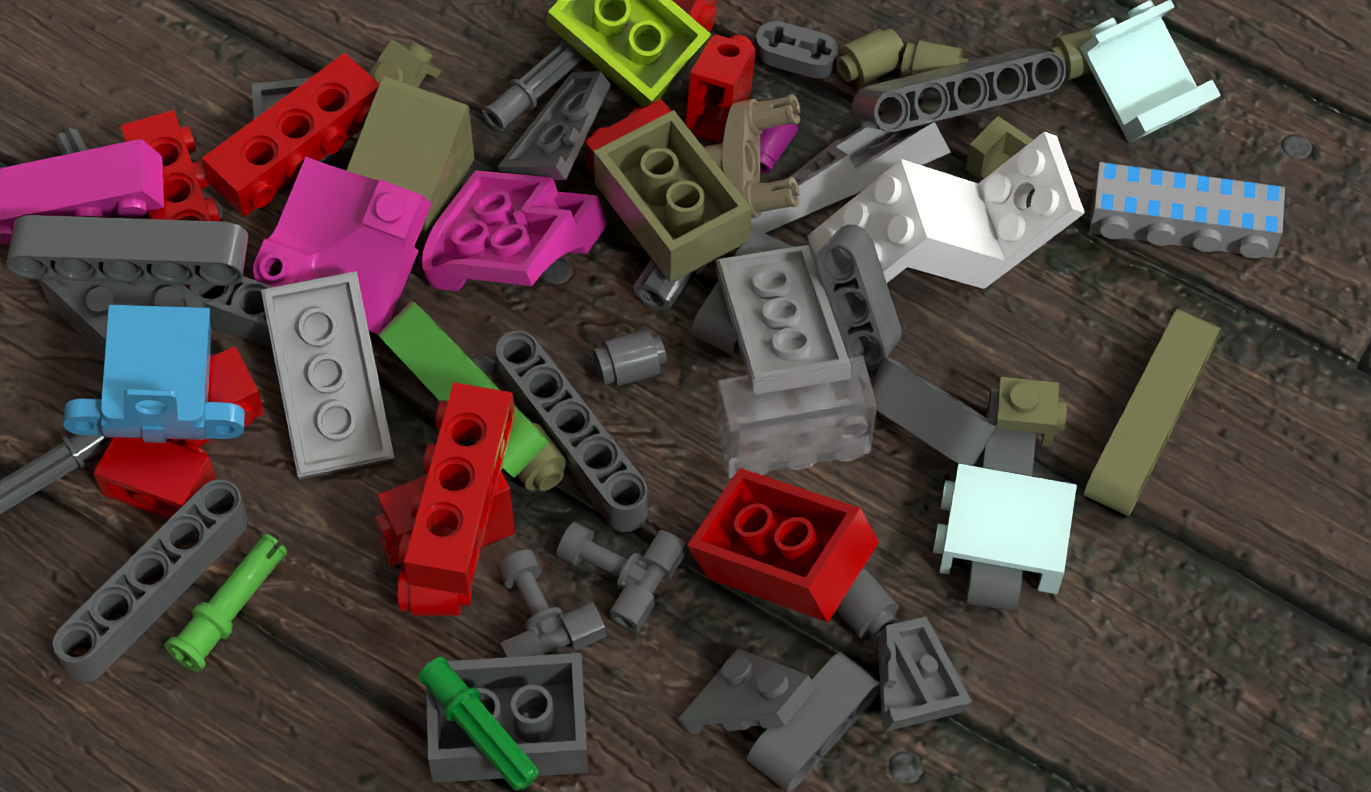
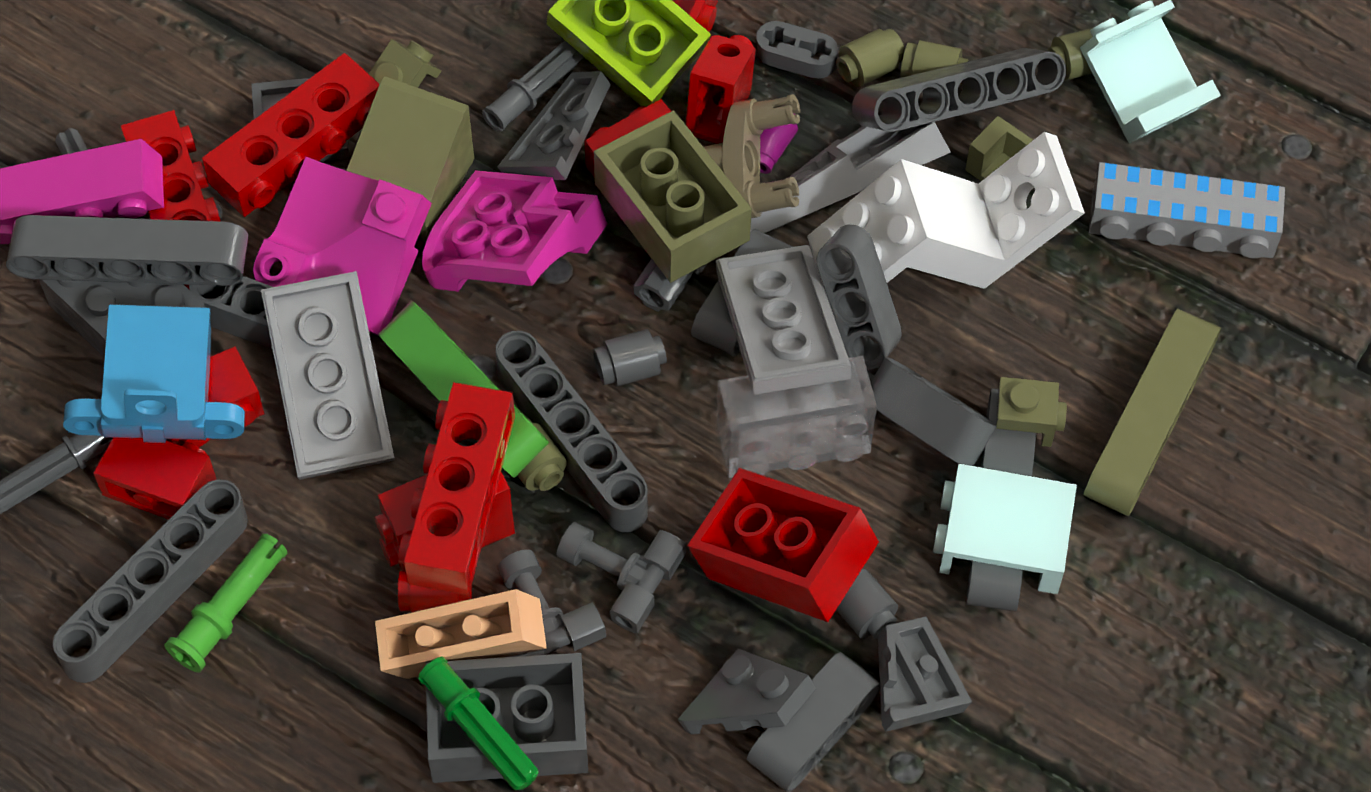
none -> light nougat brick [375,589,547,679]

